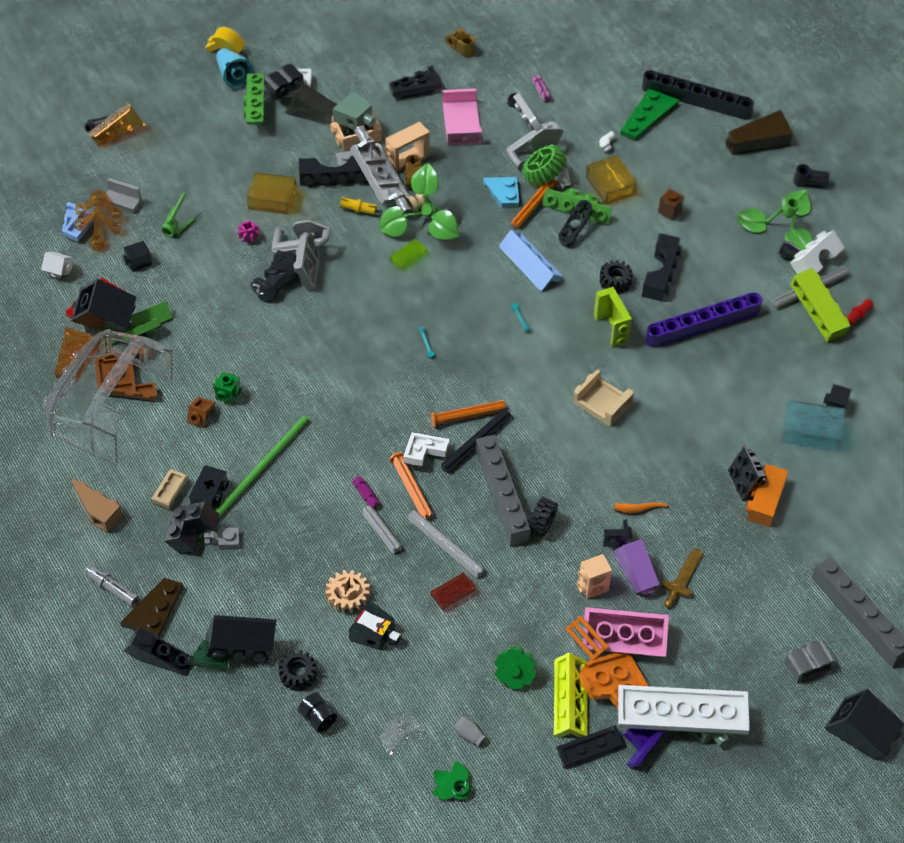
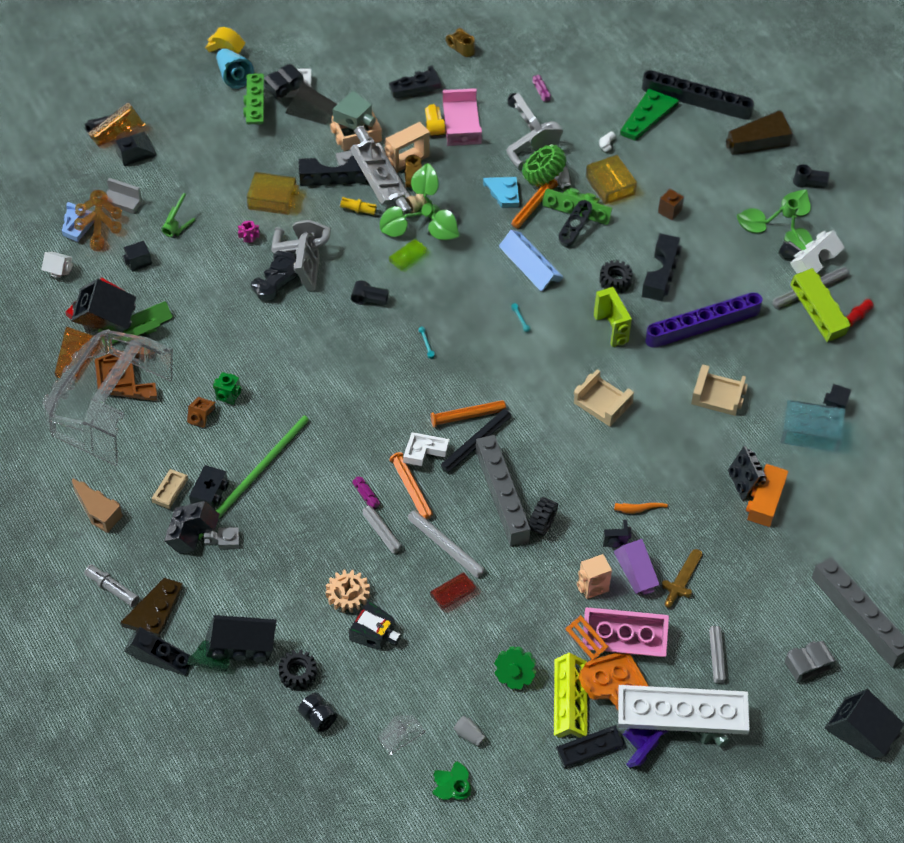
none -> black slope [112,131,156,166]
none -> black piece [351,280,389,305]
none -> yellow piece [425,104,445,136]
none -> tan panel [691,364,748,416]
none -> light grey axle [709,626,726,684]

